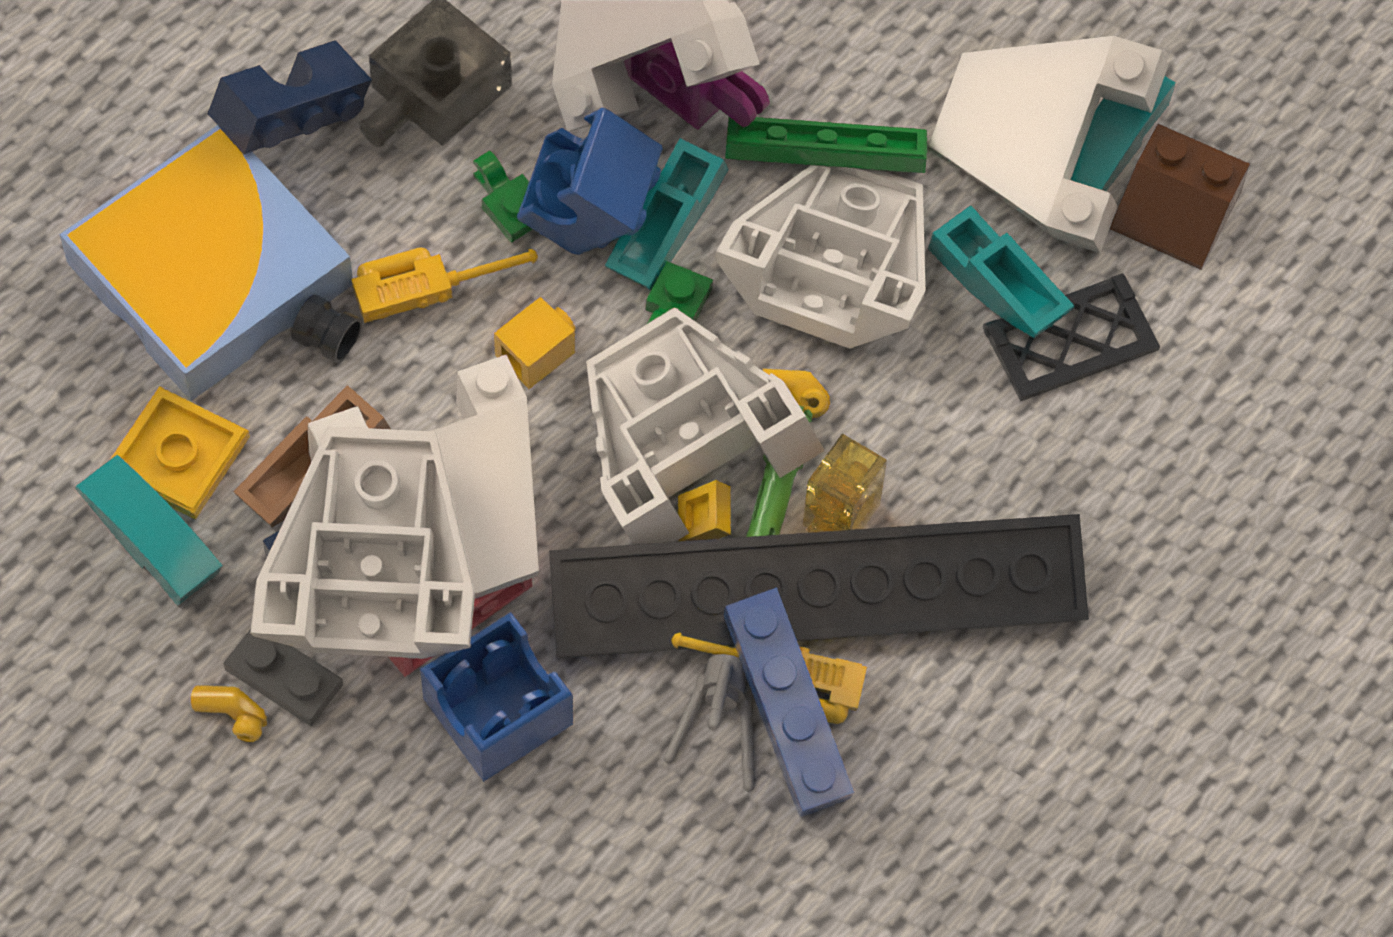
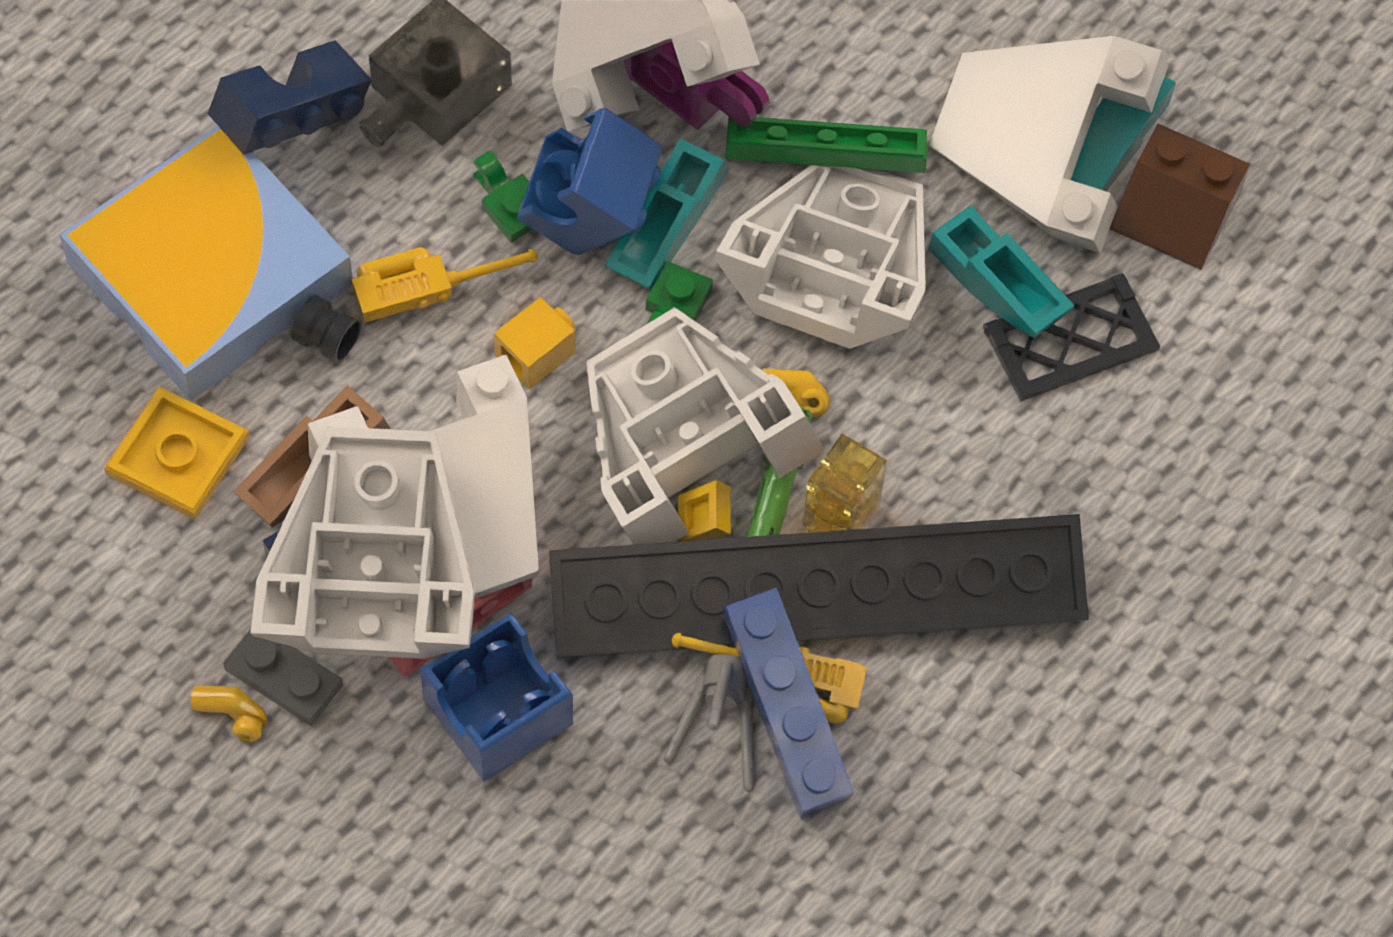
teal slope [75,455,223,606] -> none

